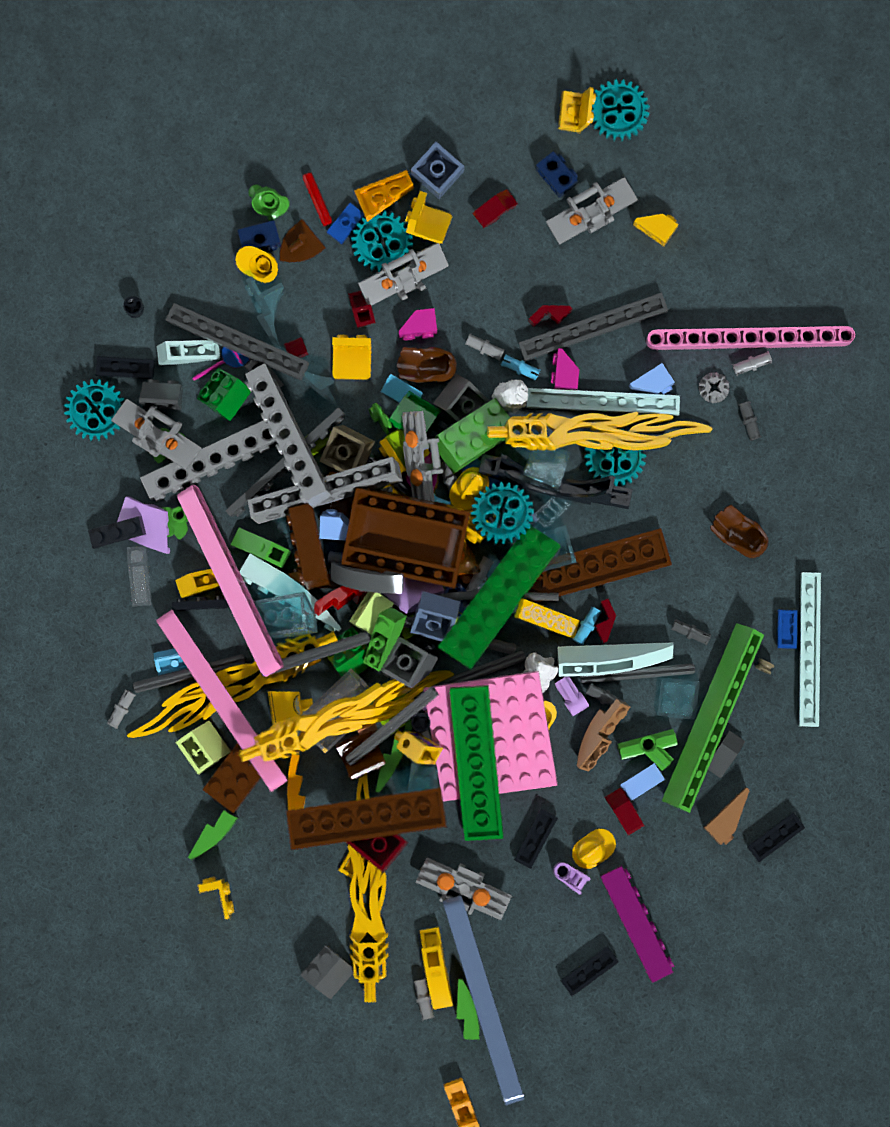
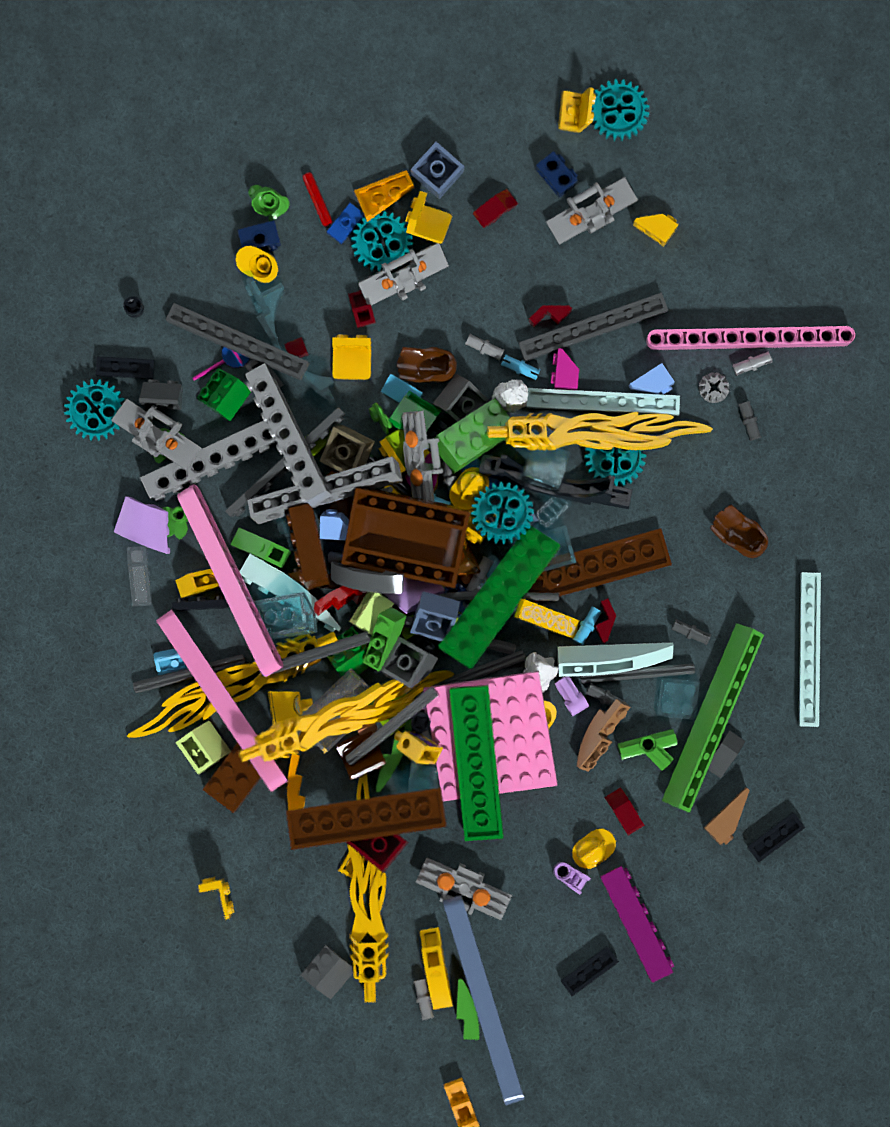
black plate [88,516,146,549] -> none
light grey pin [107,689,136,729] -> none
light aqua slope [157,340,220,365] -> none
bright green slope [188,810,238,860] -> none
reddish brown shield [280,219,325,263] -> none
dark pink slope [399,308,437,340] -> none
black plate [514,809,558,869] -> none
light blue slope [620,763,665,801] -> none
dark tan bush [755,659,774,674] -> none
blue plate [777,610,798,649] -> none

